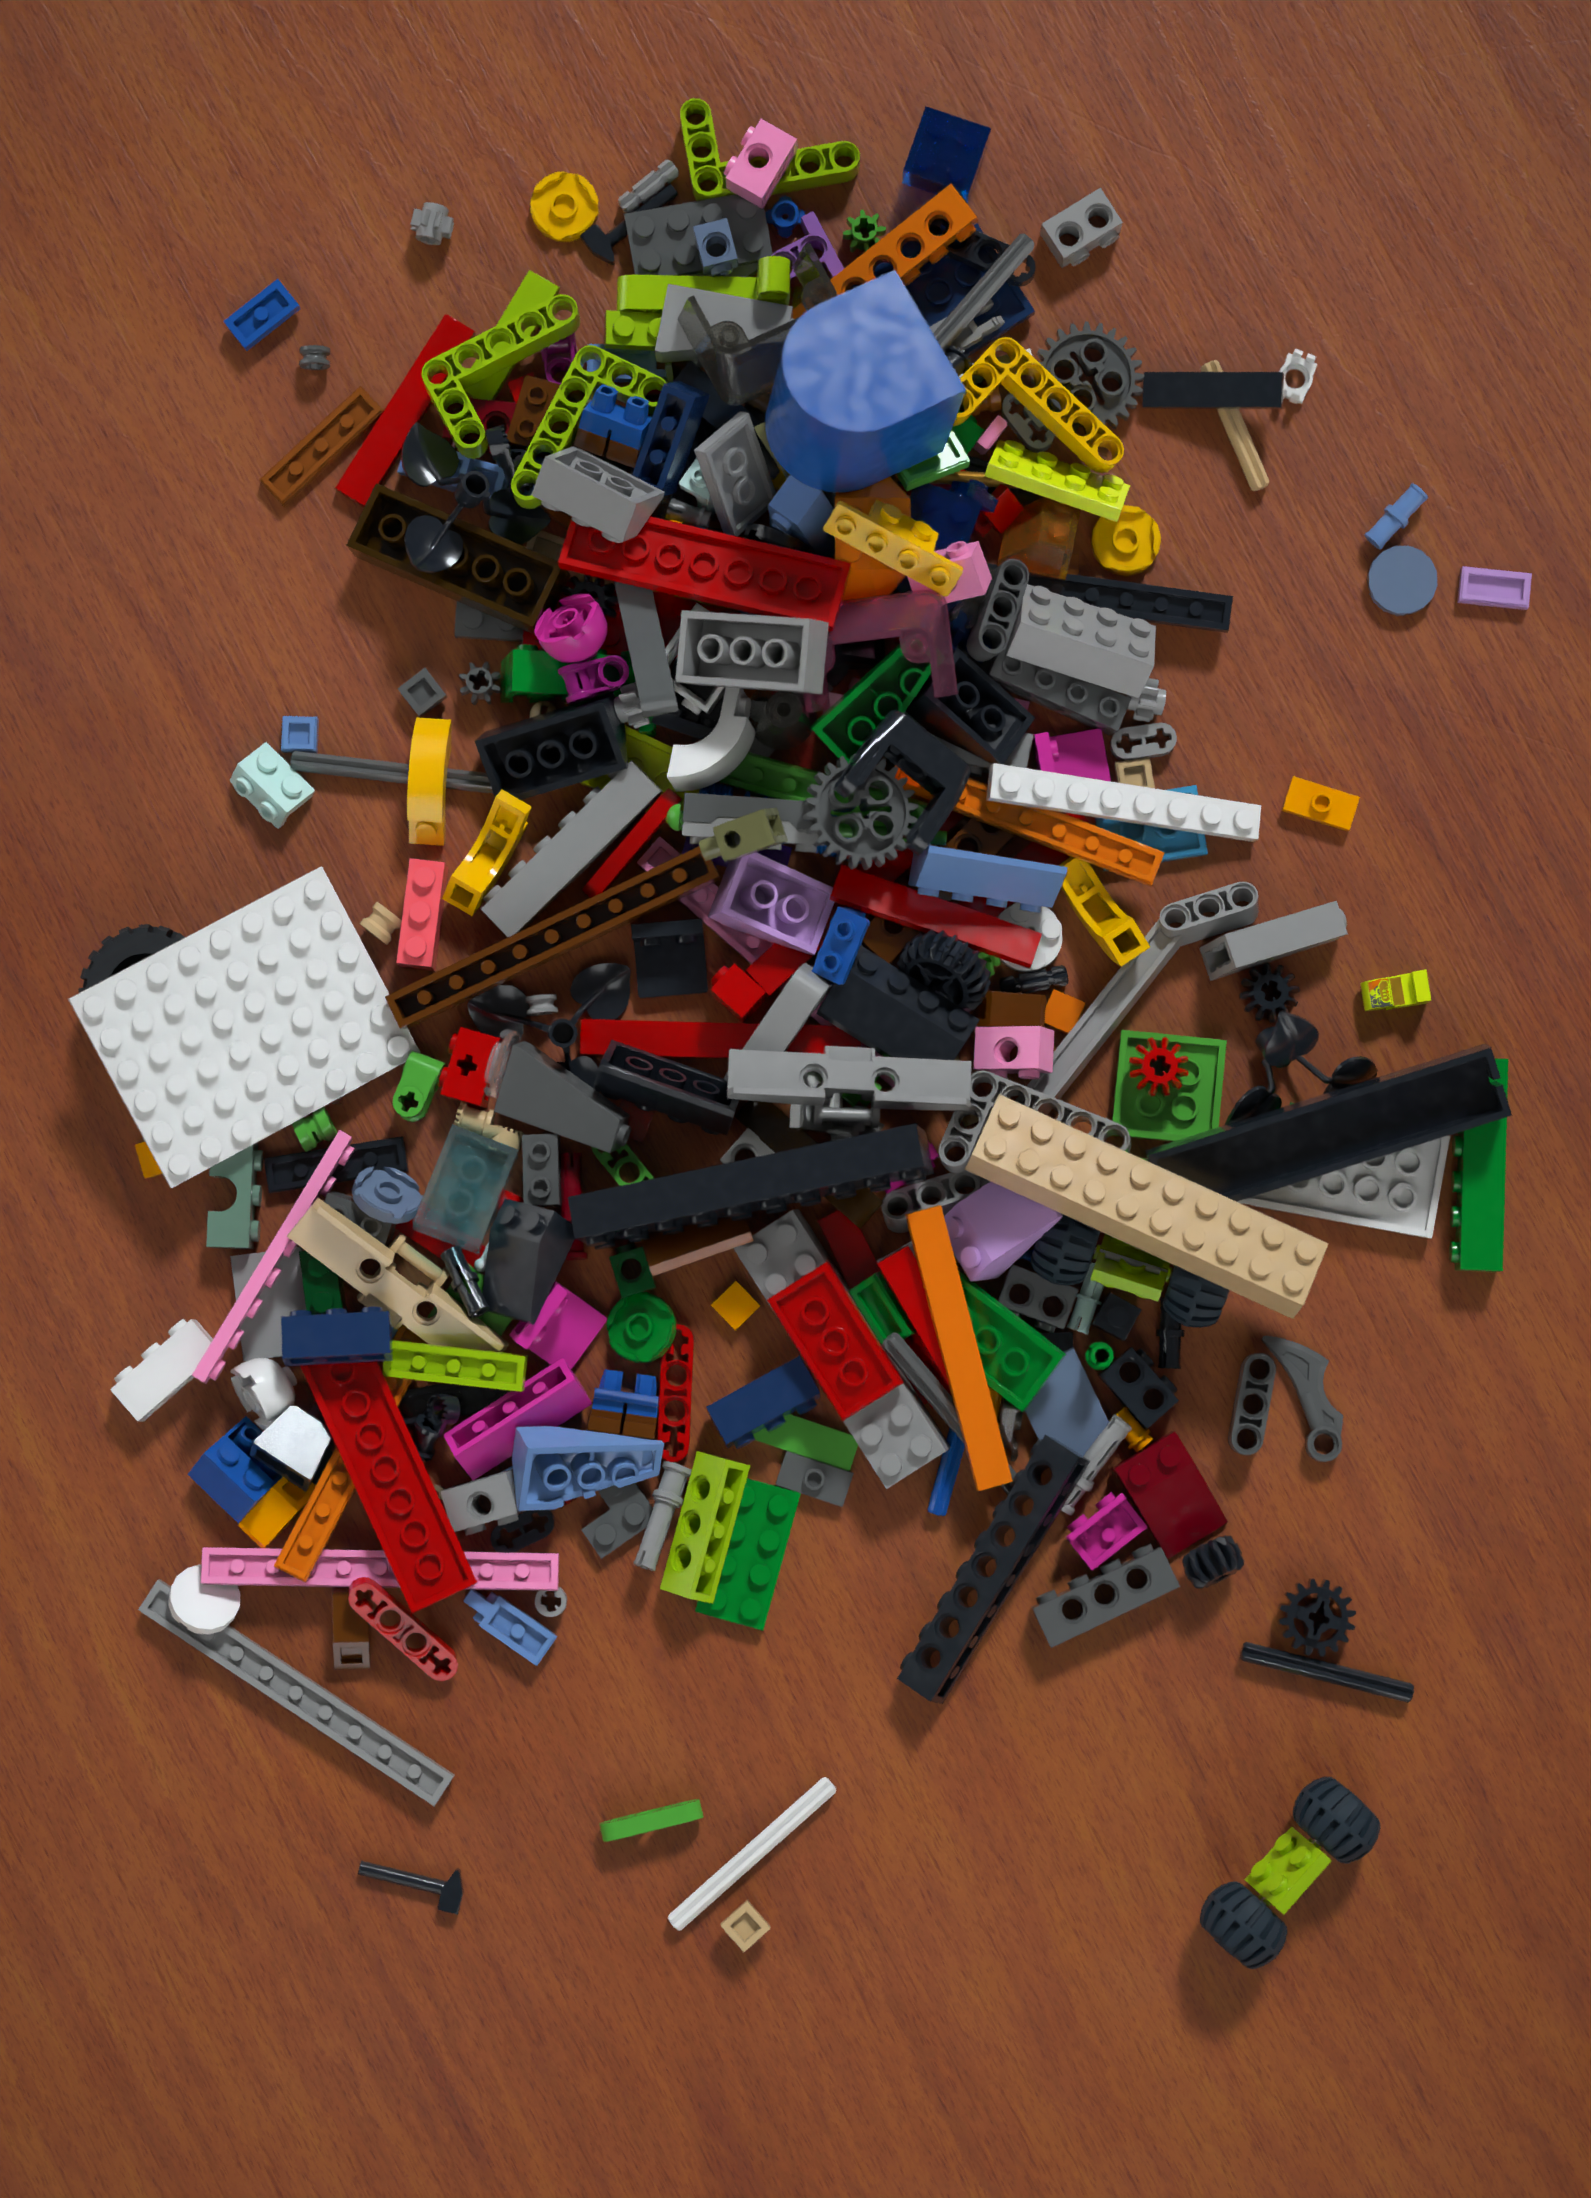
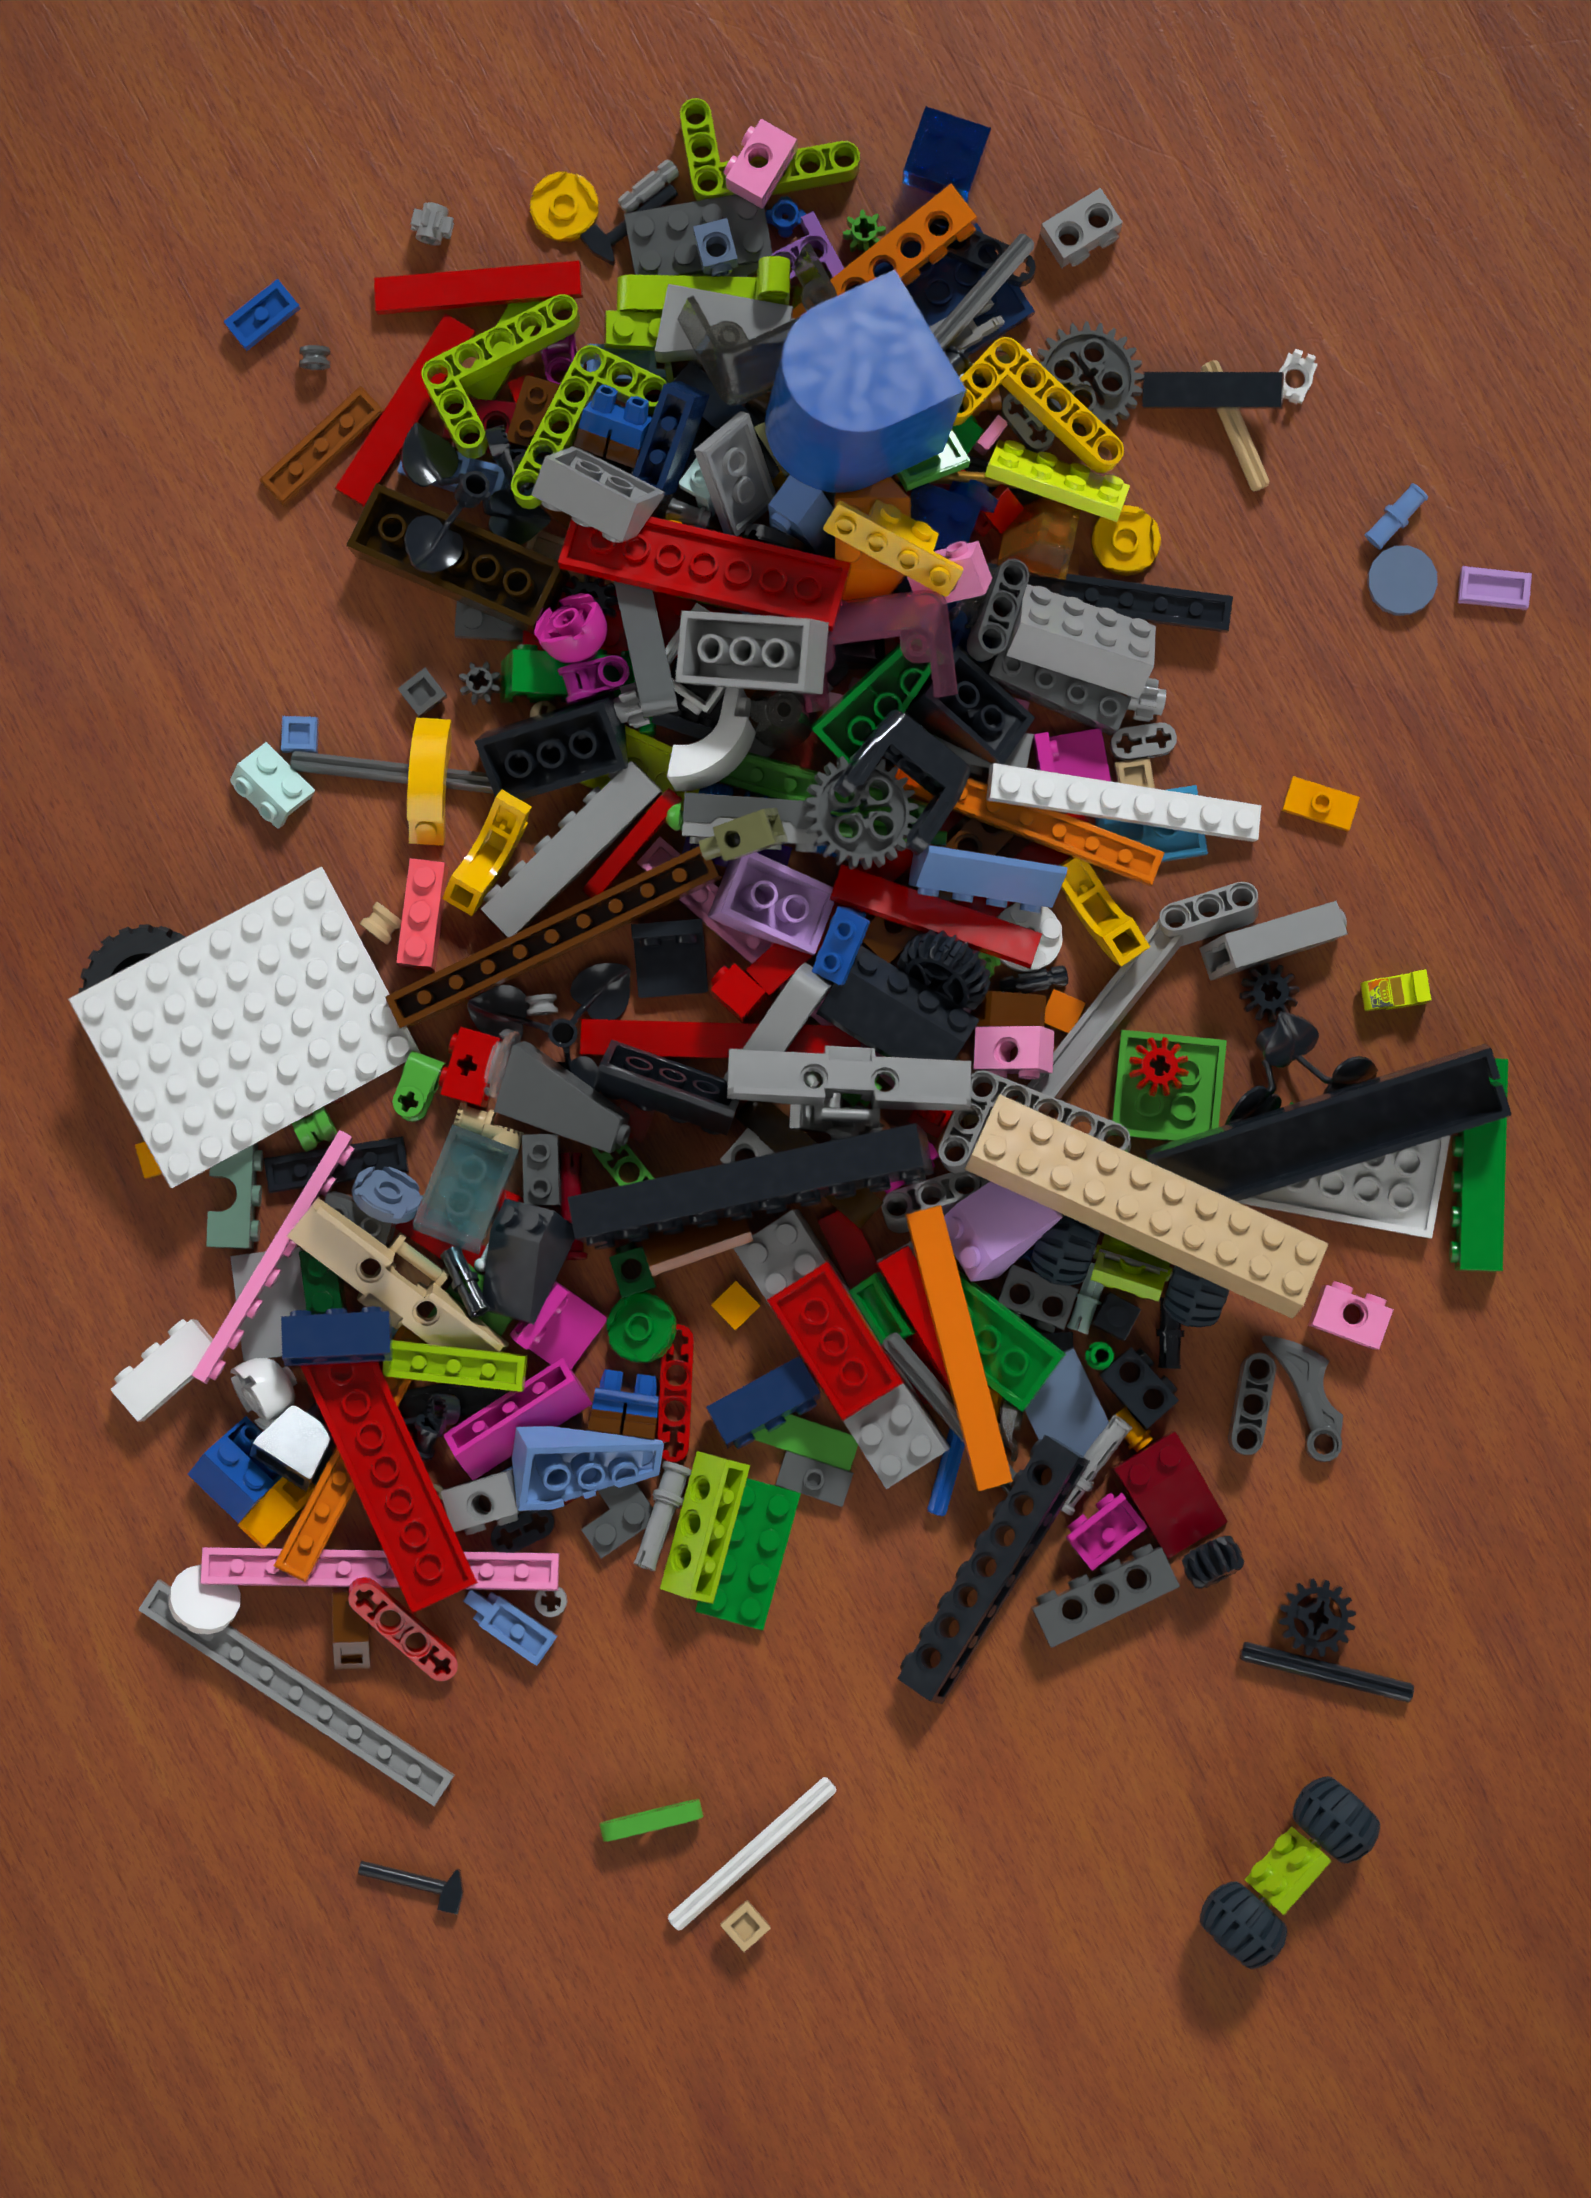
none -> red tile [374,260,583,315]
none -> red tile [907,1110,954,1139]
none -> bright pink brick [1308,1281,1394,1350]

